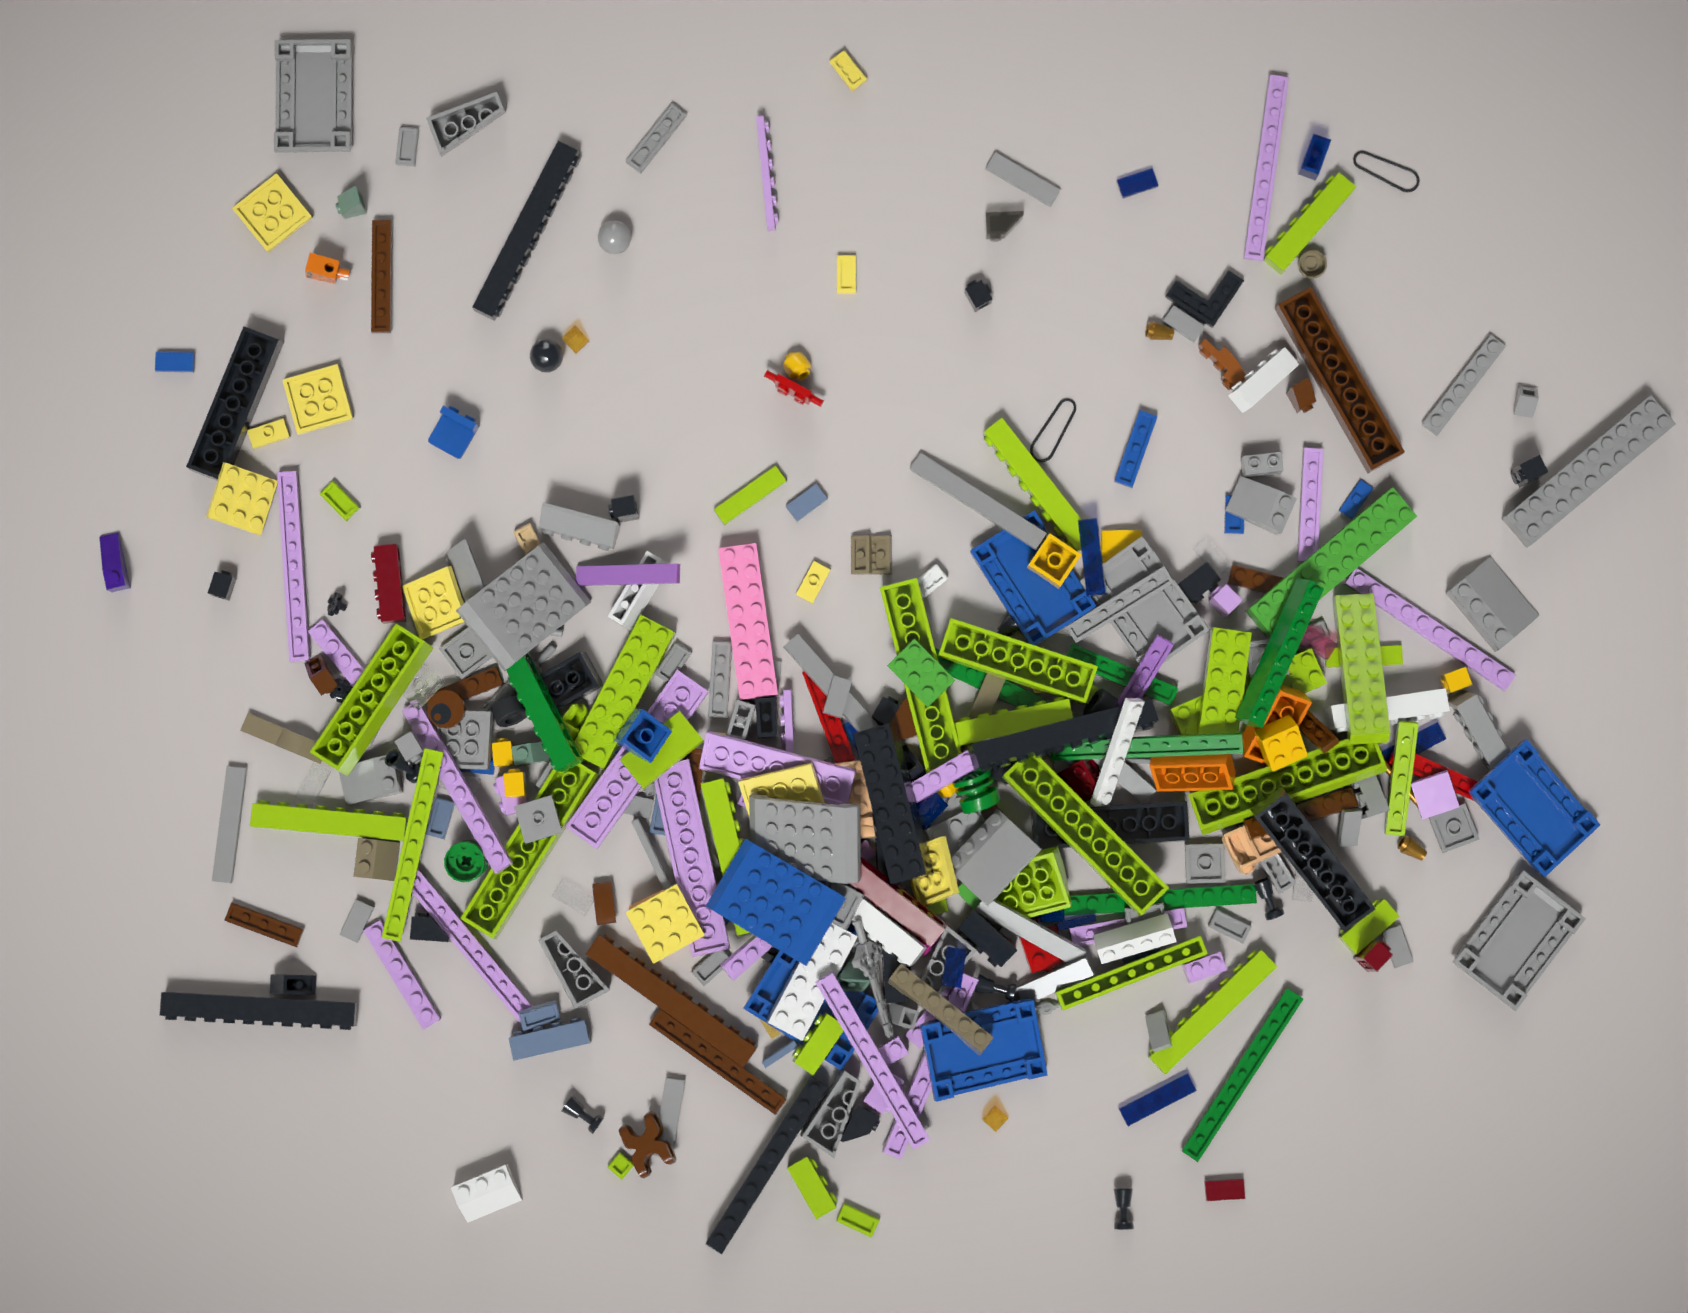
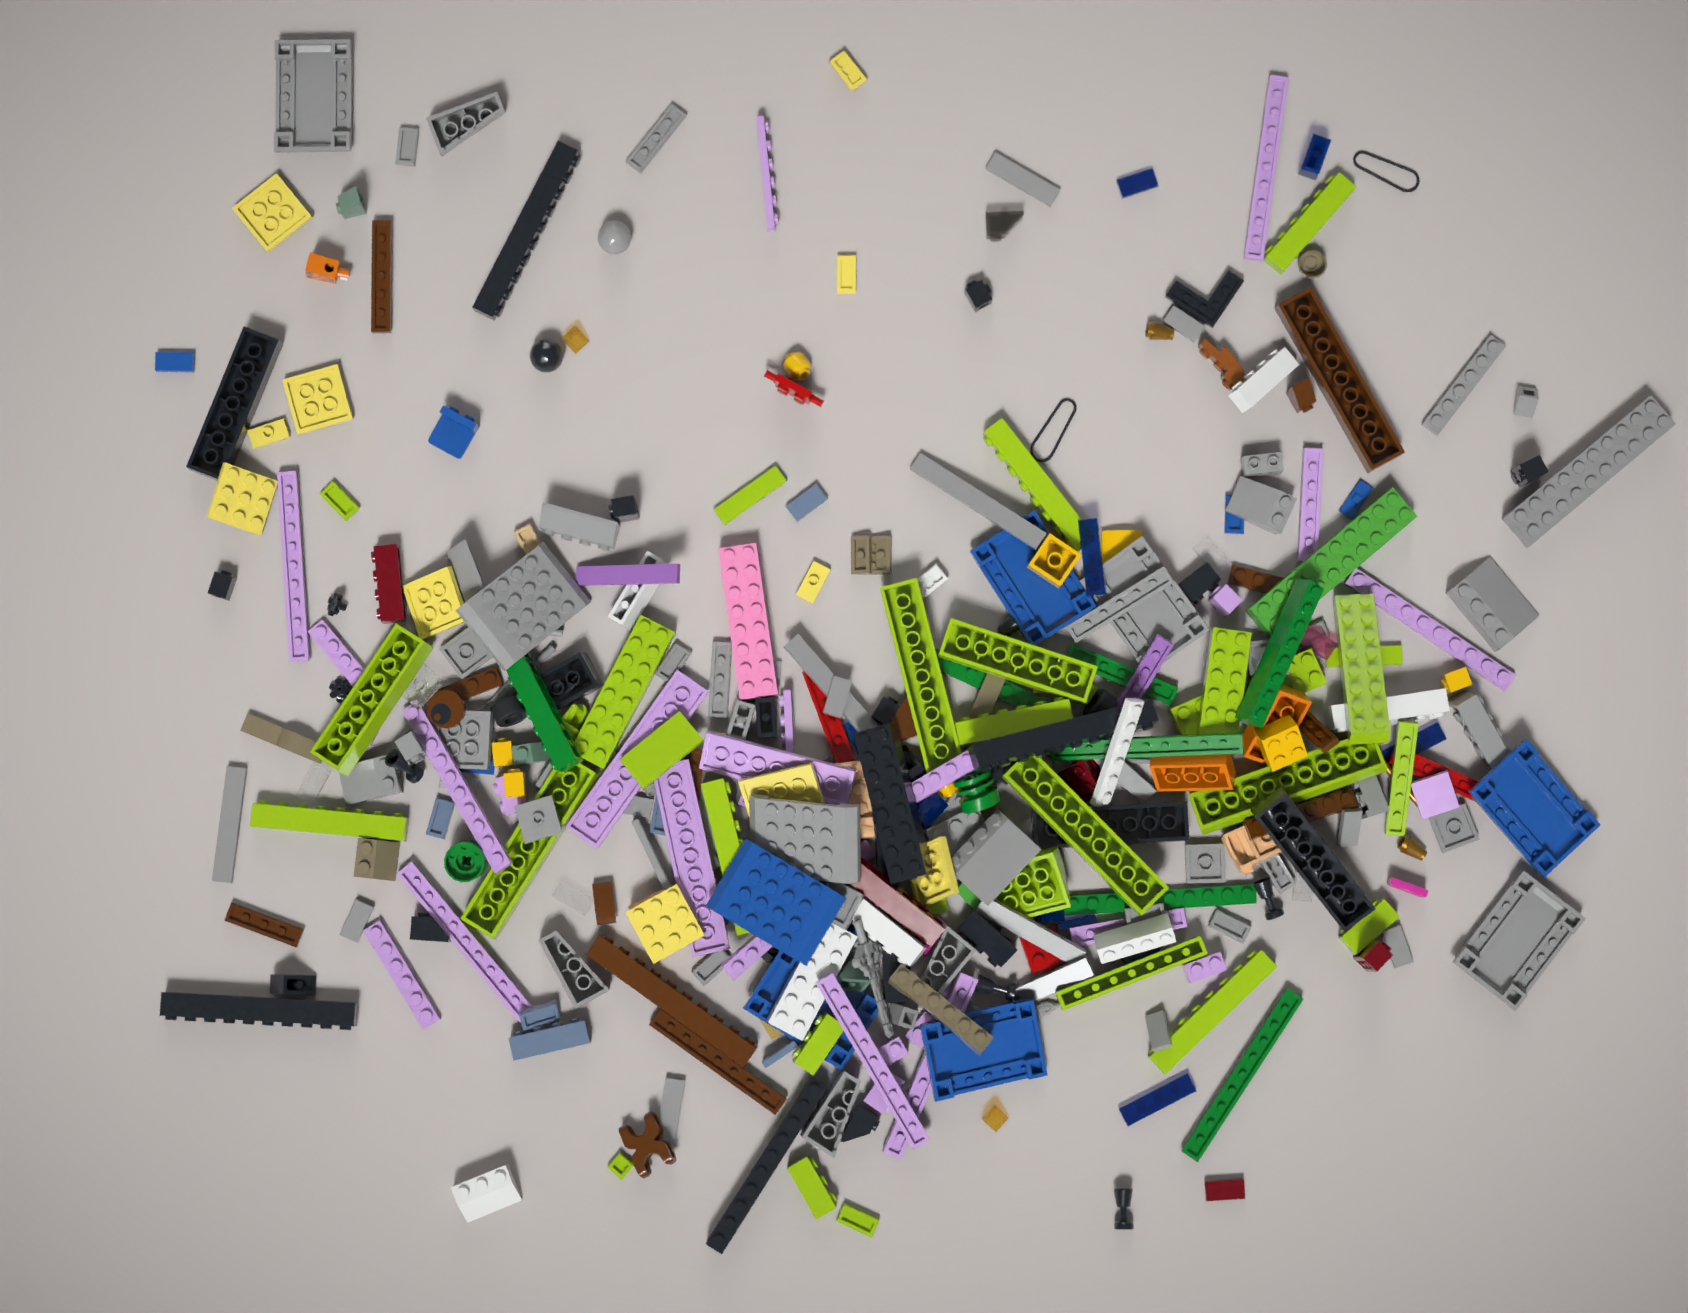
dark purple slope [99,533,131,592] -> none
reddish brown slope [304,653,338,696] -> none
lime plate [382,748,444,942] -> none
black piece [561,1095,604,1134] -> none
blue slope [614,709,672,763] -> none
bright green plate [887,639,955,707] -> none
clear blue tile [941,947,967,988] -> none
blue plate [1114,410,1158,488] -> none
none -> dark pink tile [1387,877,1429,898]

